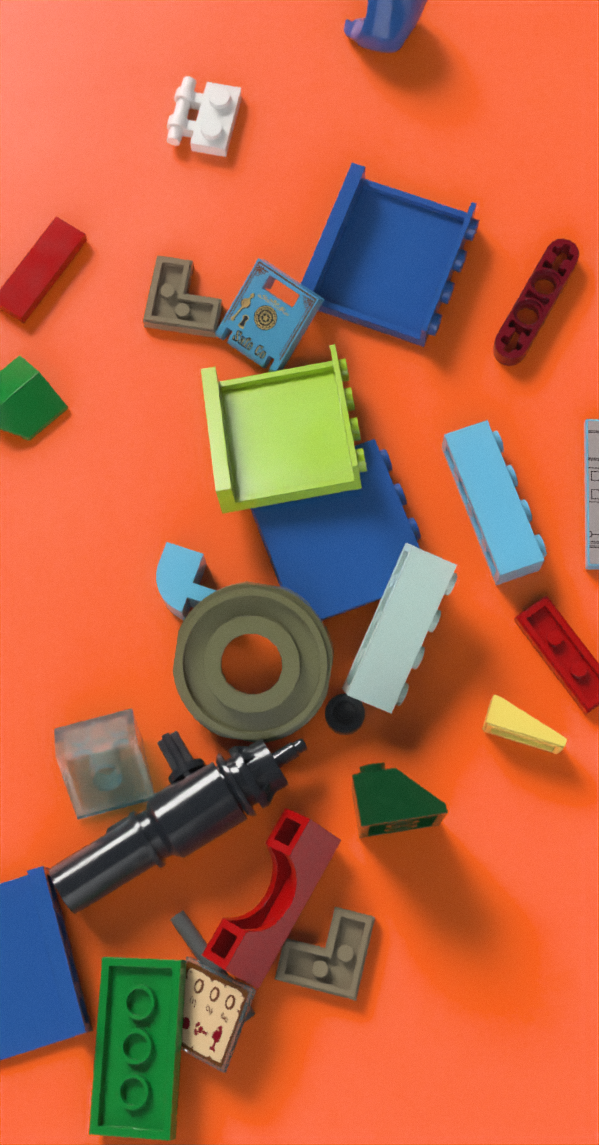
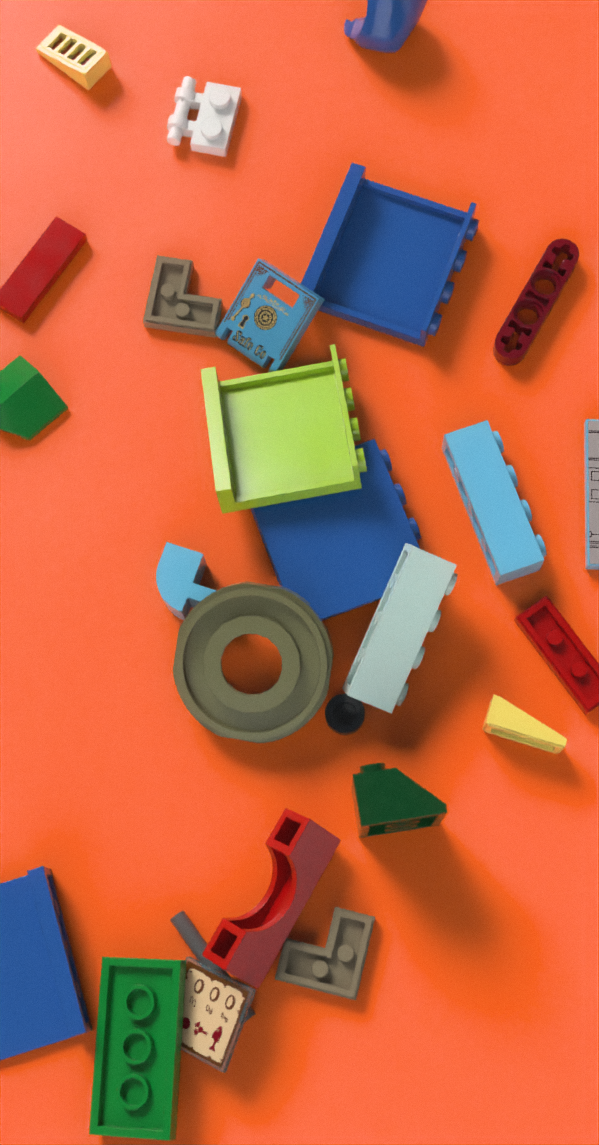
black piece [49,731,307,914] -> none
clear light blue slope [54,708,155,820] -> none
none -> light yellow slope [36,25,112,90]

